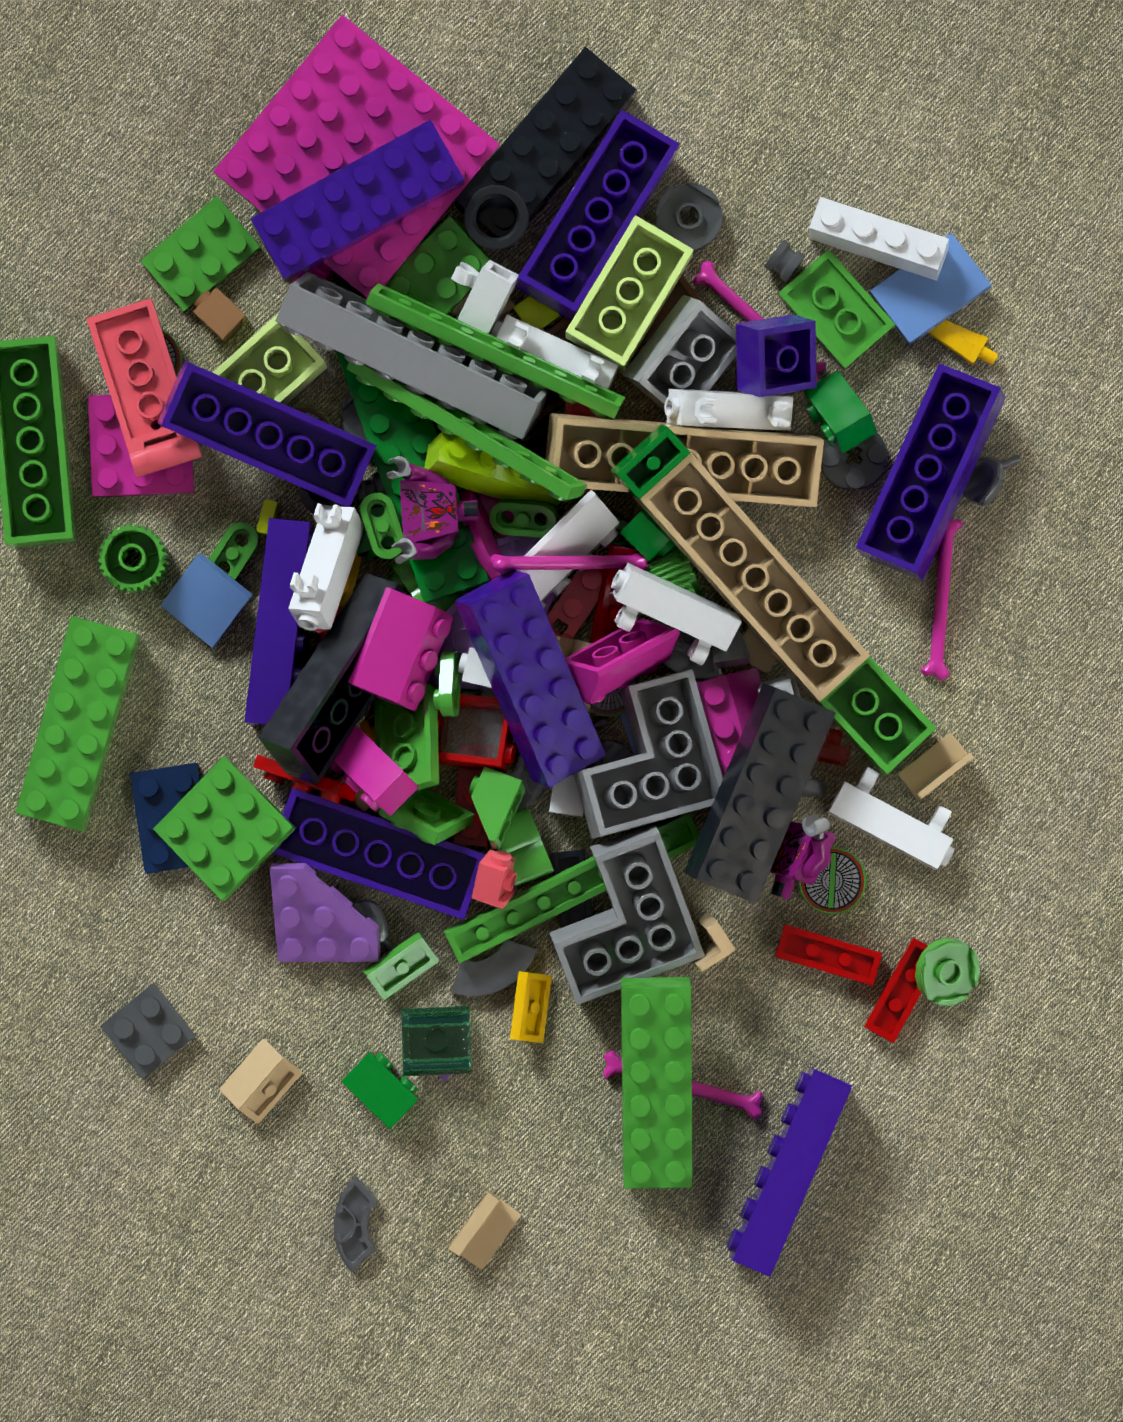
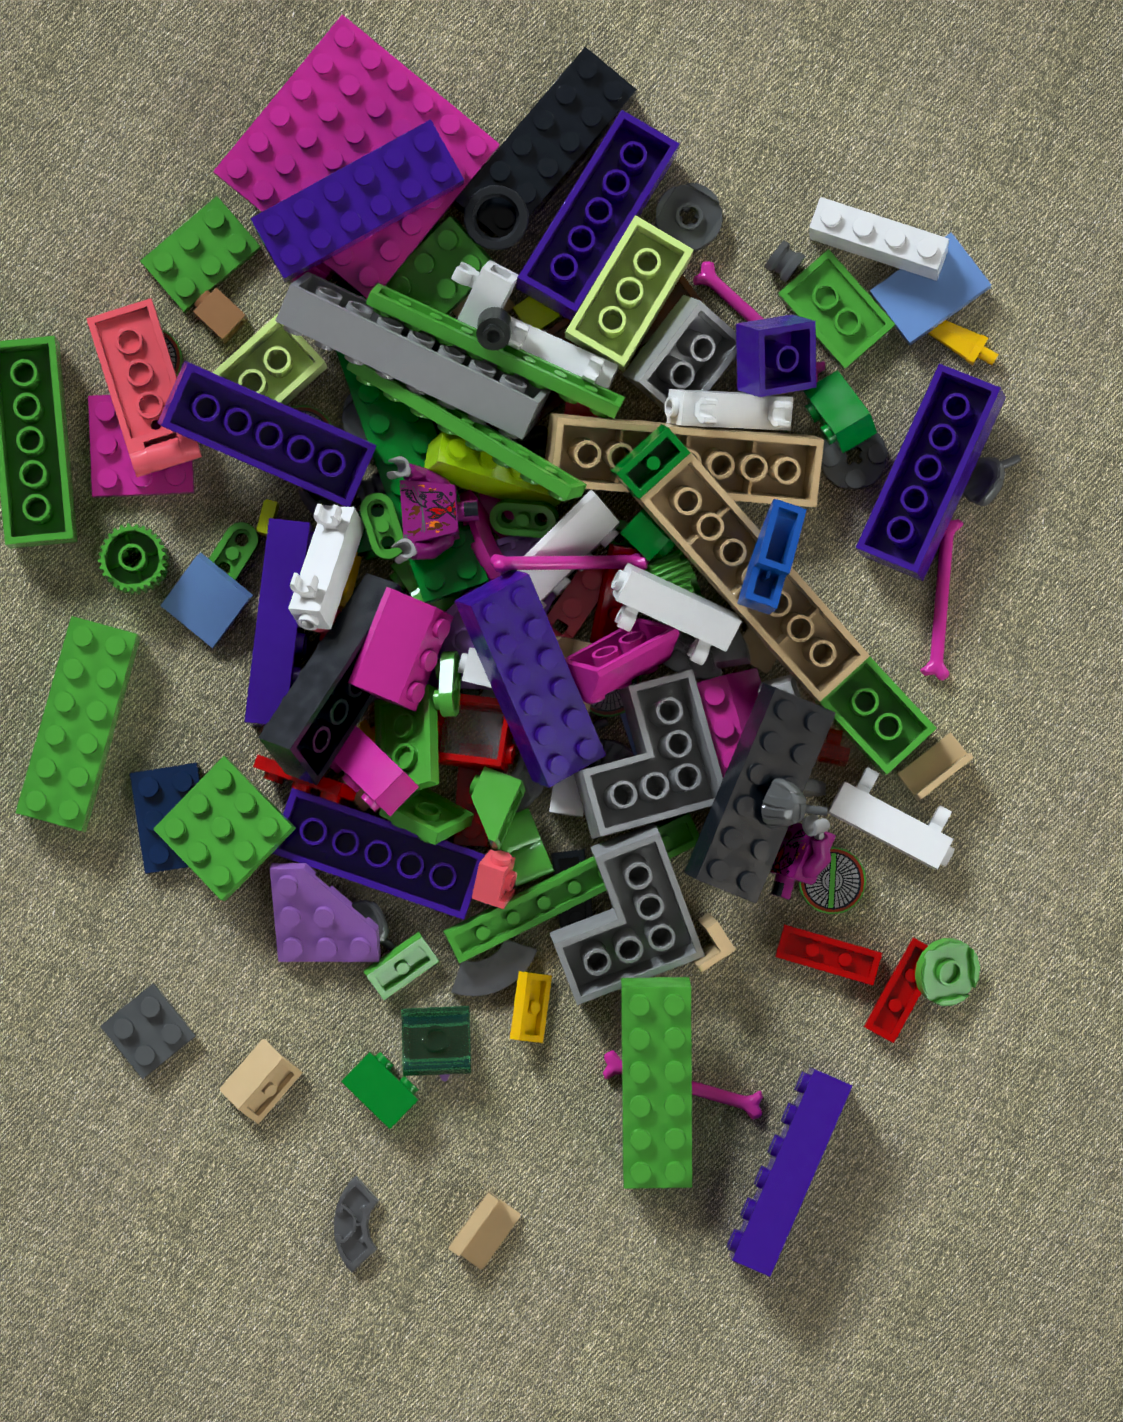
none -> pearl dark grey brick [476,307,512,350]
none -> blue slope [737,499,807,615]
none -> dark grey piece [761,778,828,829]

